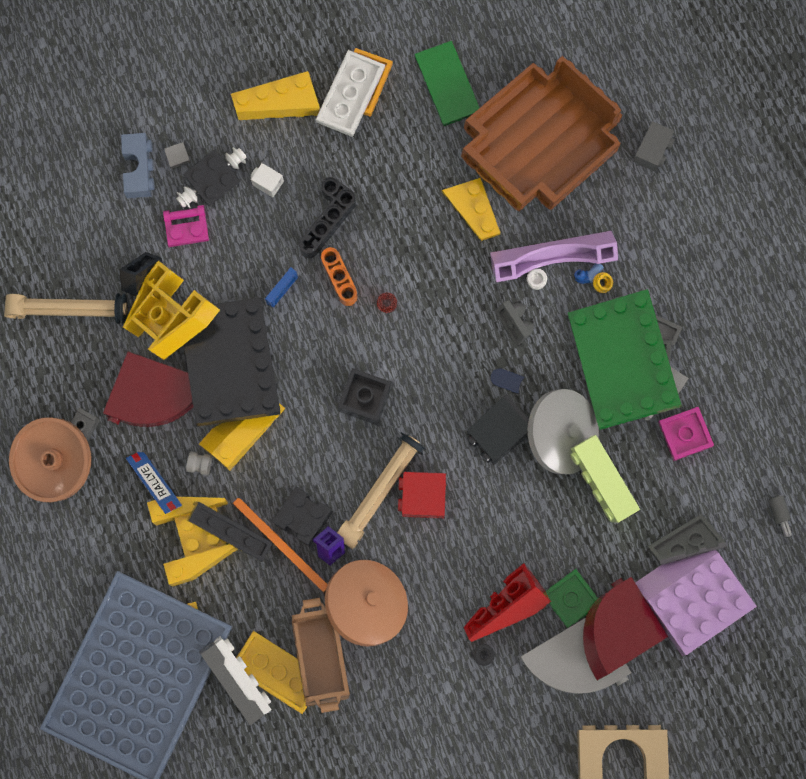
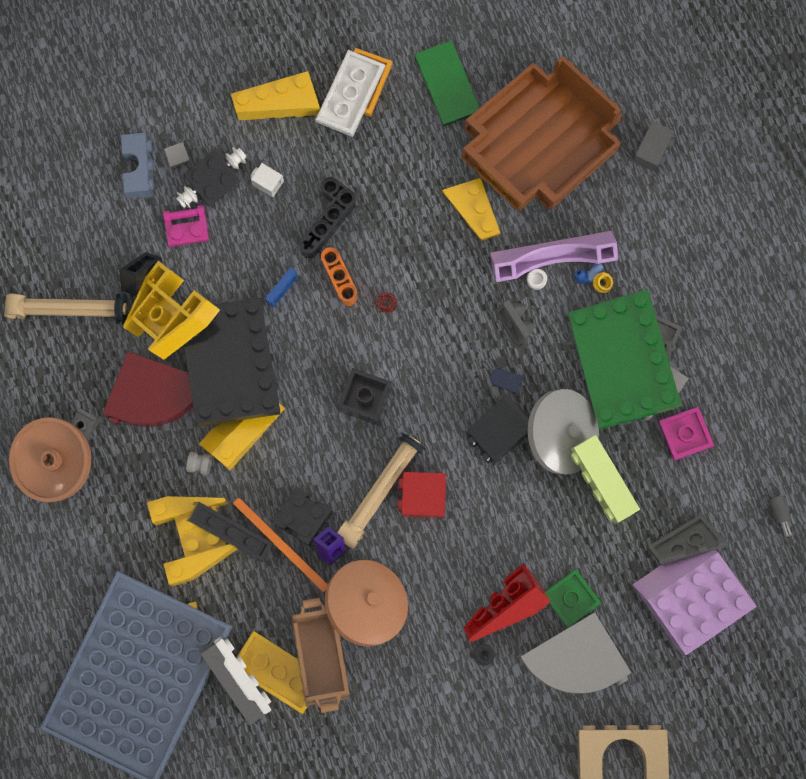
sticker [126,452,182,514] -> none
dark red brick [583,577,668,681] -> none

